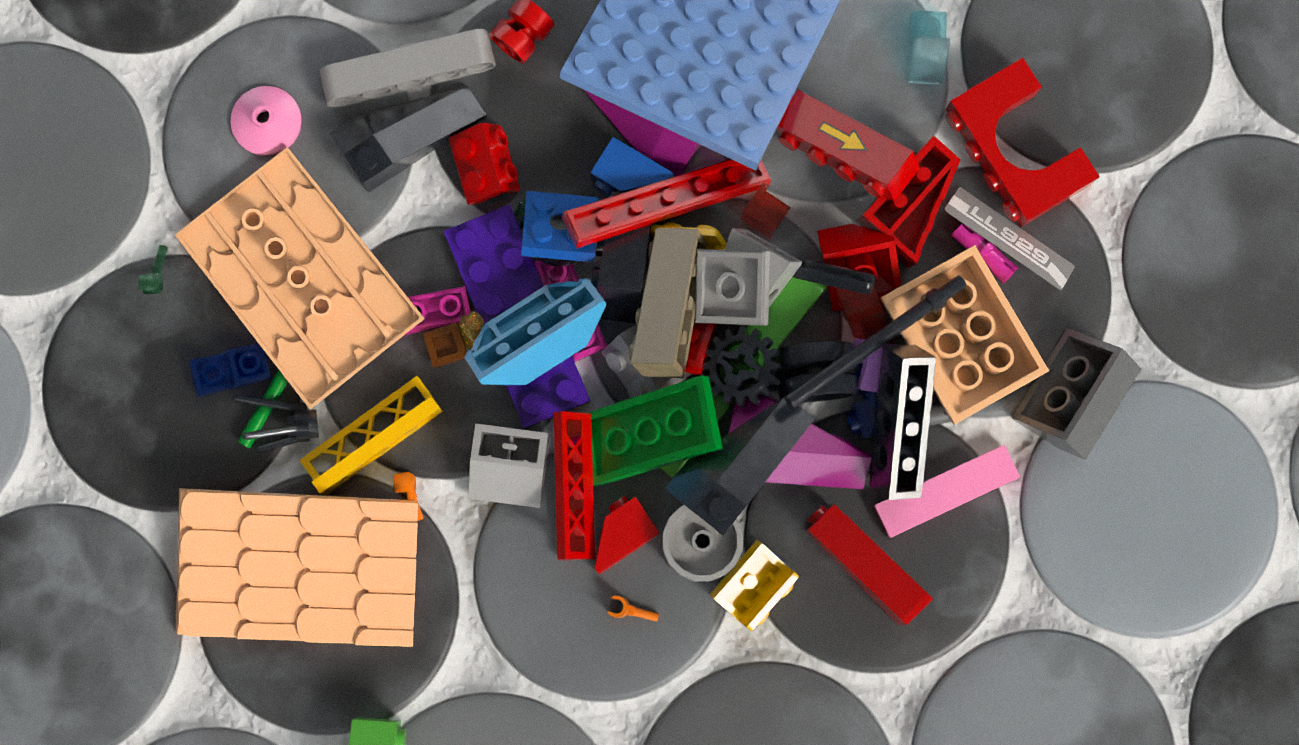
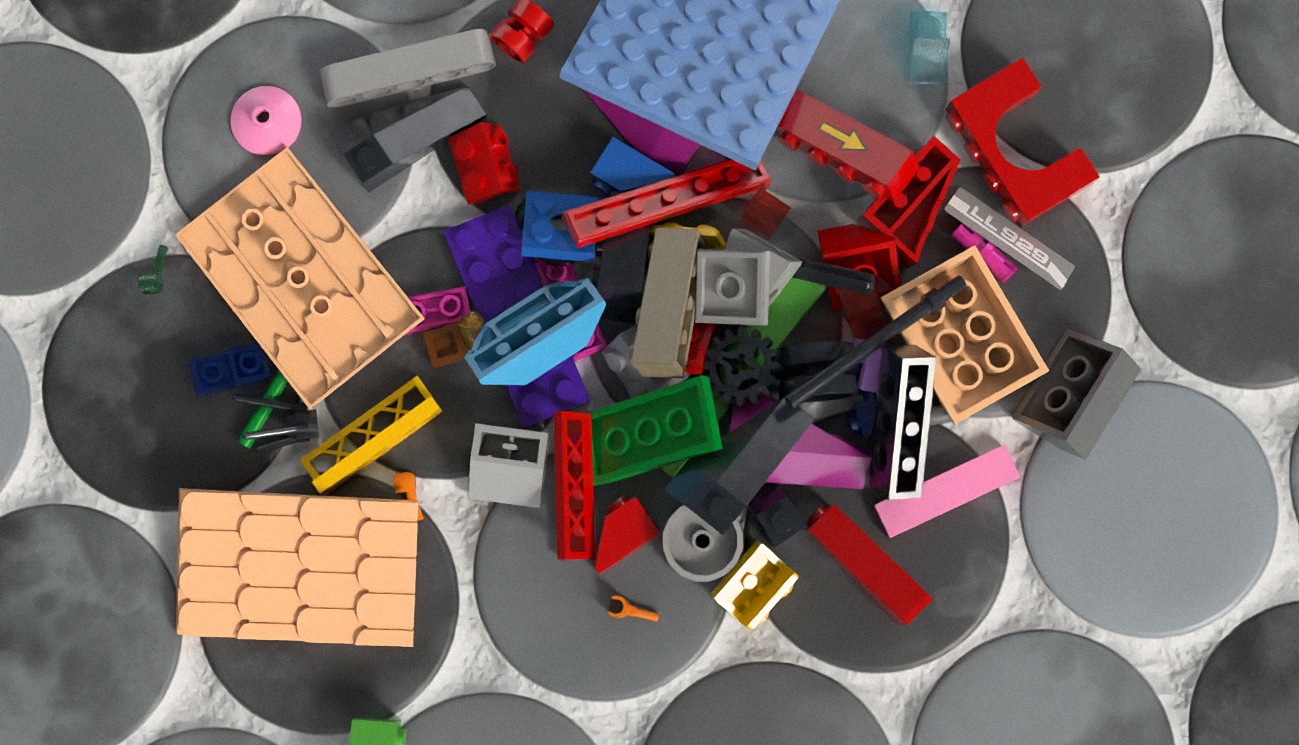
none -> black slope [747,482,807,548]

